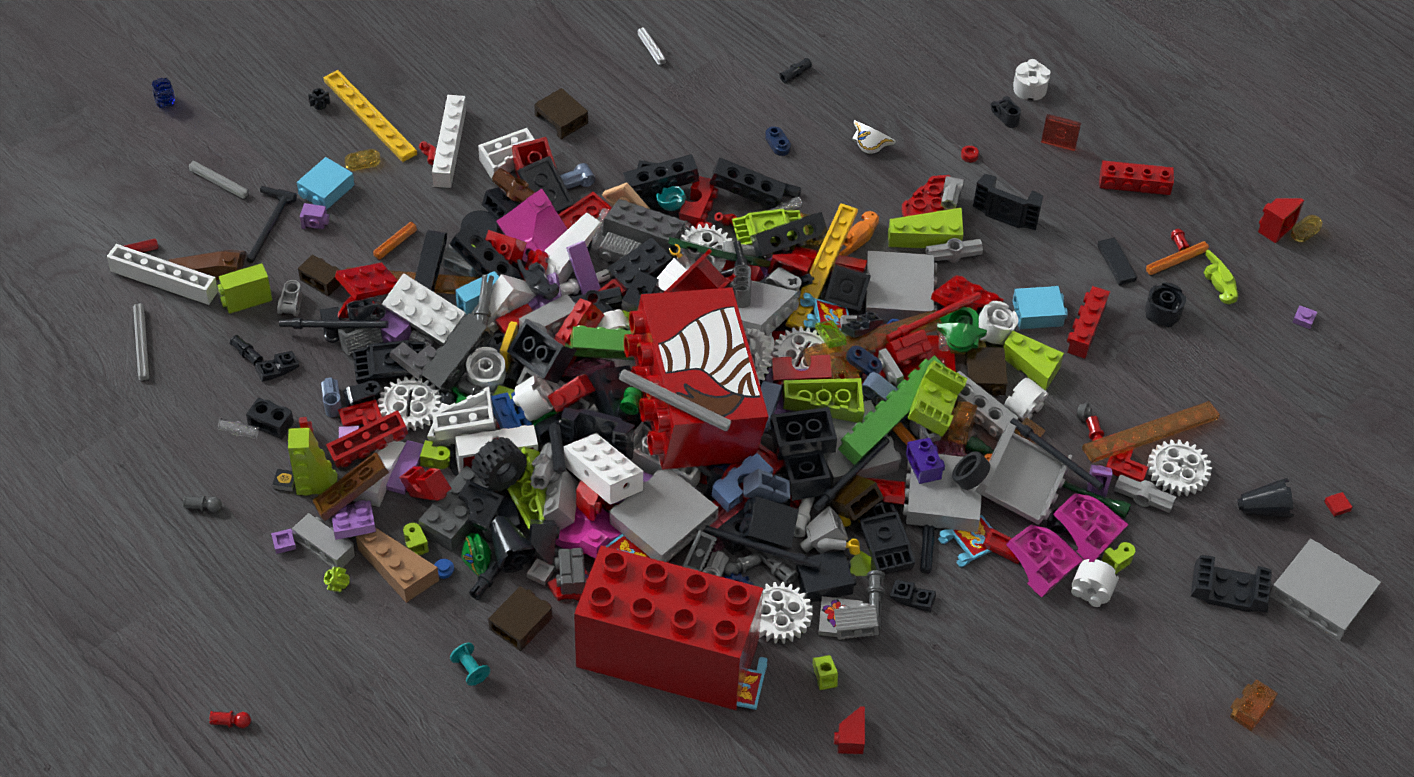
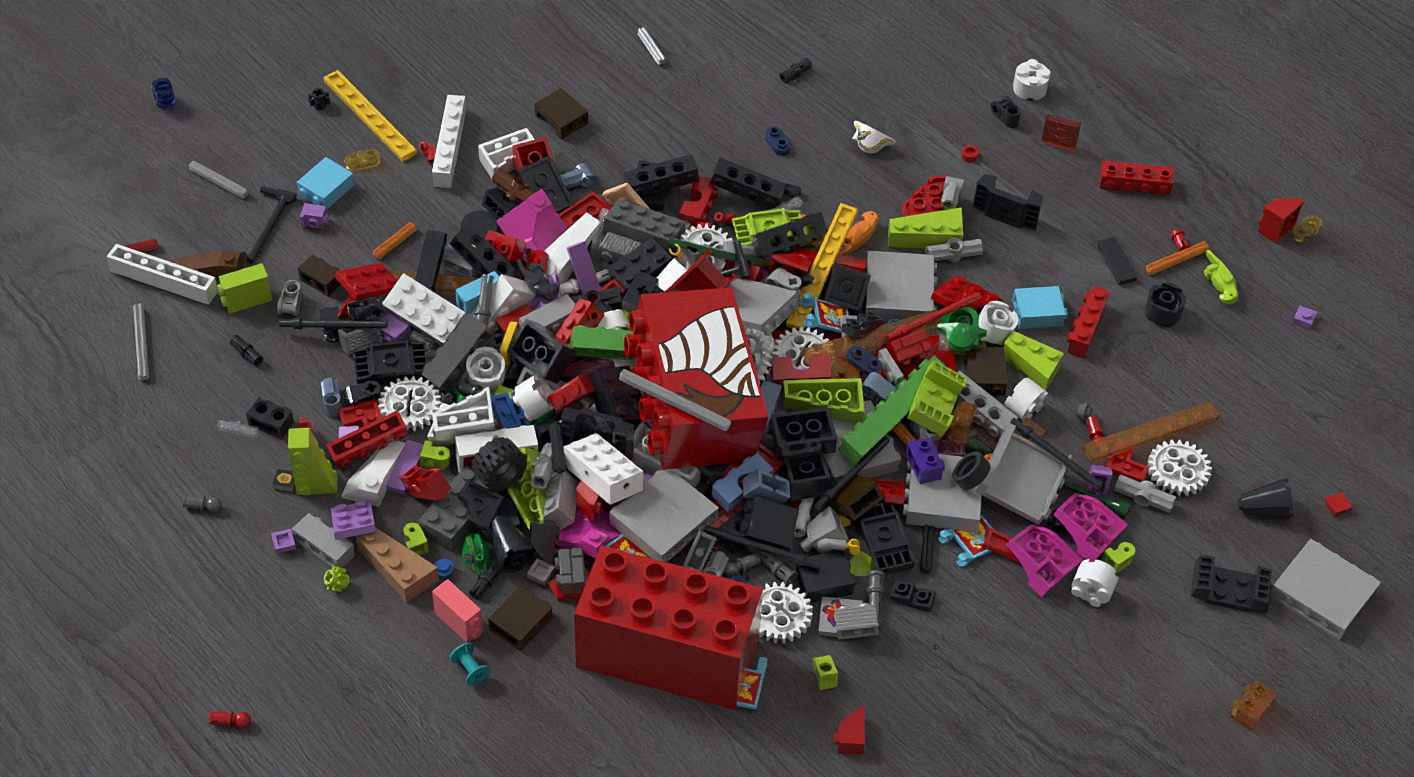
black slope [255,351,300,382] -> none
reddish brown tile [313,452,389,521] -> none
flat silver plate [389,342,437,380] -> none
green wheel [620,387,644,415] -> none
teal hair [656,186,686,212] -> none
dark grey beam [733,265,751,308] -> none
clear neon green tile [815,320,847,348] -> none
none -> coral brick [432,579,483,643]

